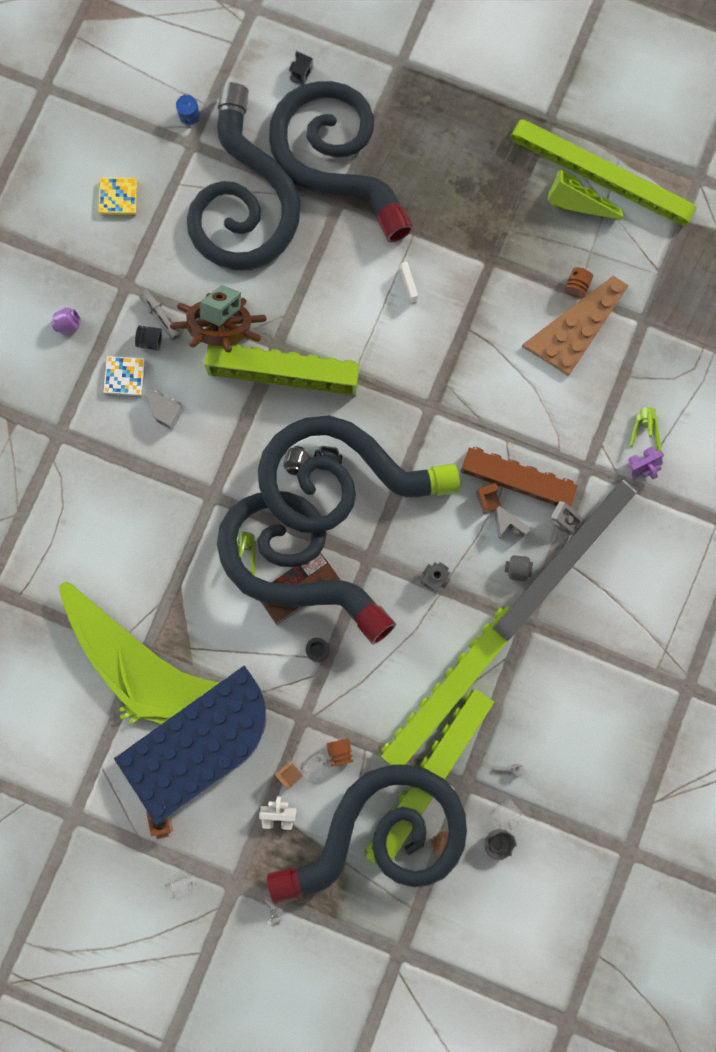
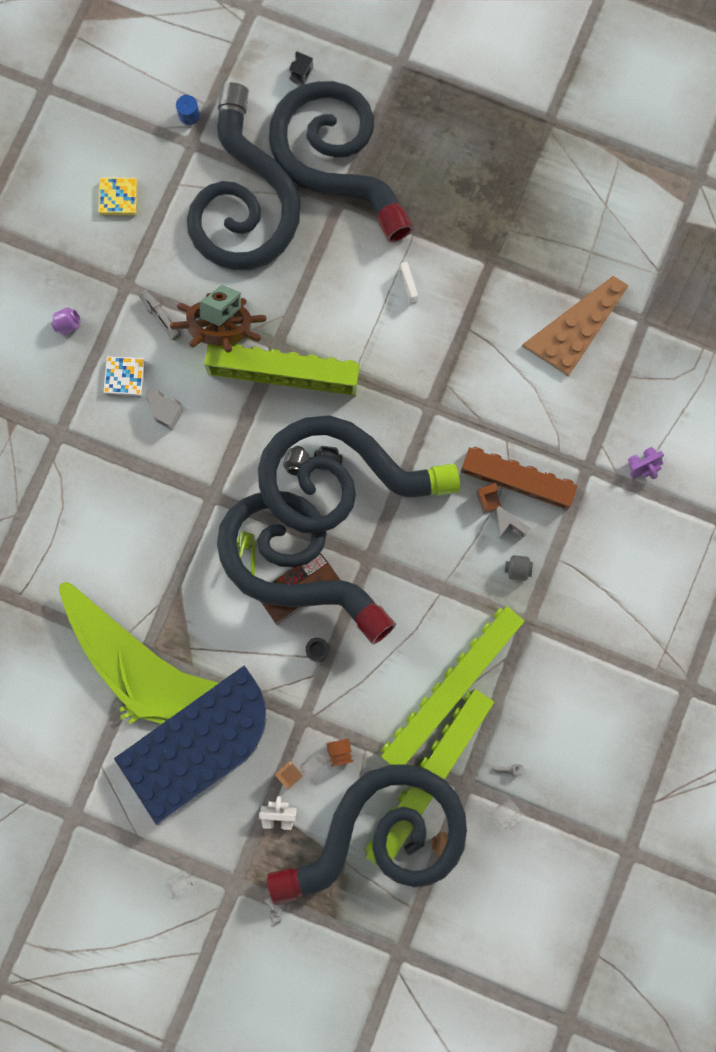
black piece [135,325,162,351] -> none
dark orange brick [146,812,173,839] -> none
dark grey brick [420,562,451,594] -> none
dark grey hair [484,829,517,860] -> none
dark grey beam [492,477,639,642] -> none
lime beam [510,119,696,226] -> none
lime wedge [548,168,623,220] -> none
light grey slope [550,501,584,535] -> none
dark orange piece [564,267,593,298] -> none
lime plant [629,407,662,452] -> none

